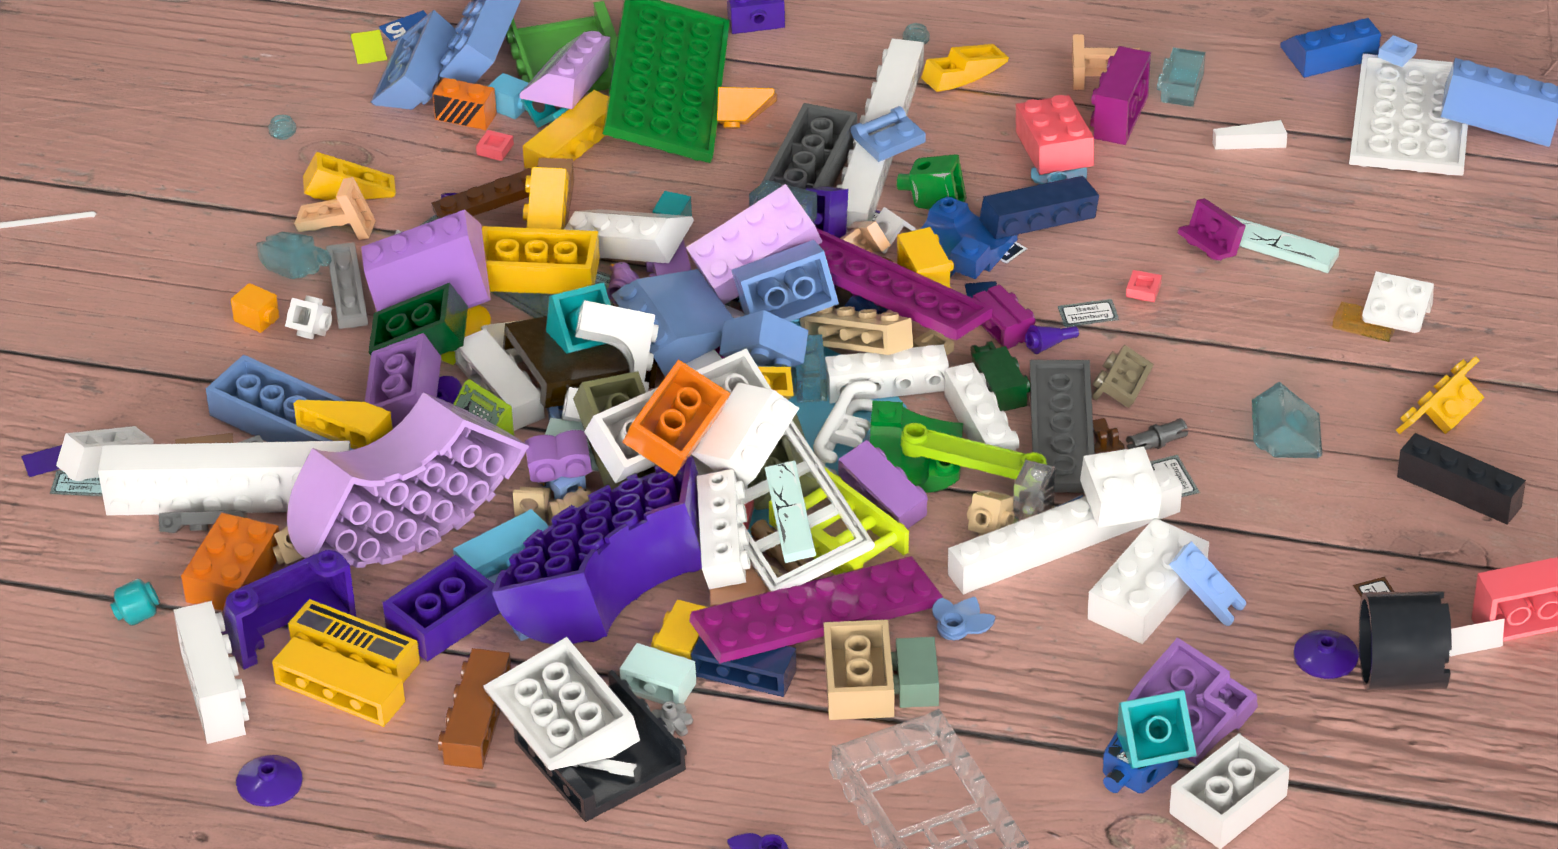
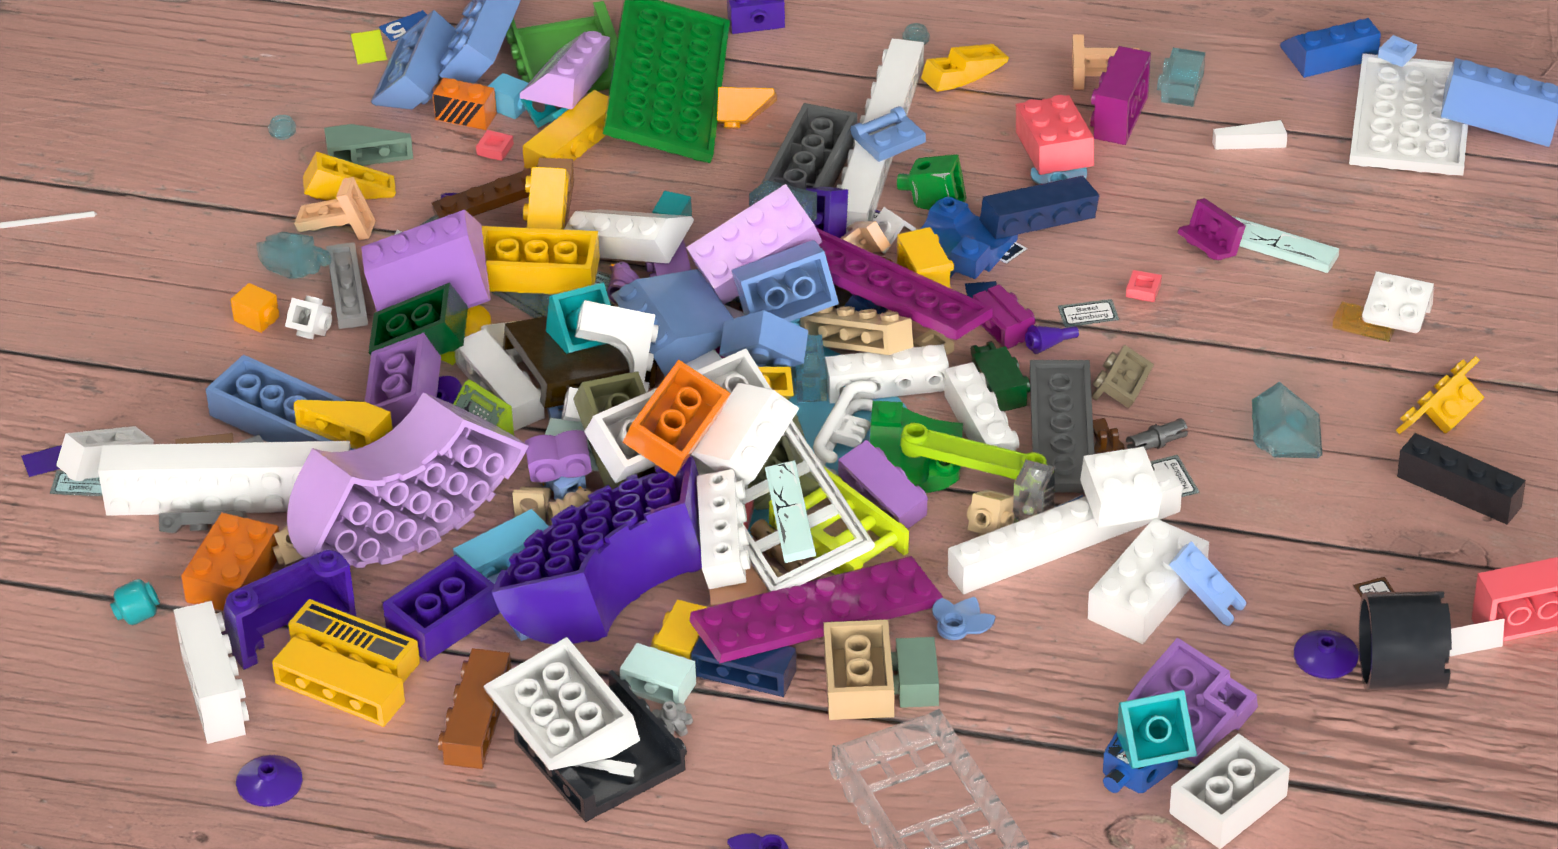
none -> sand green slope [324,124,413,166]

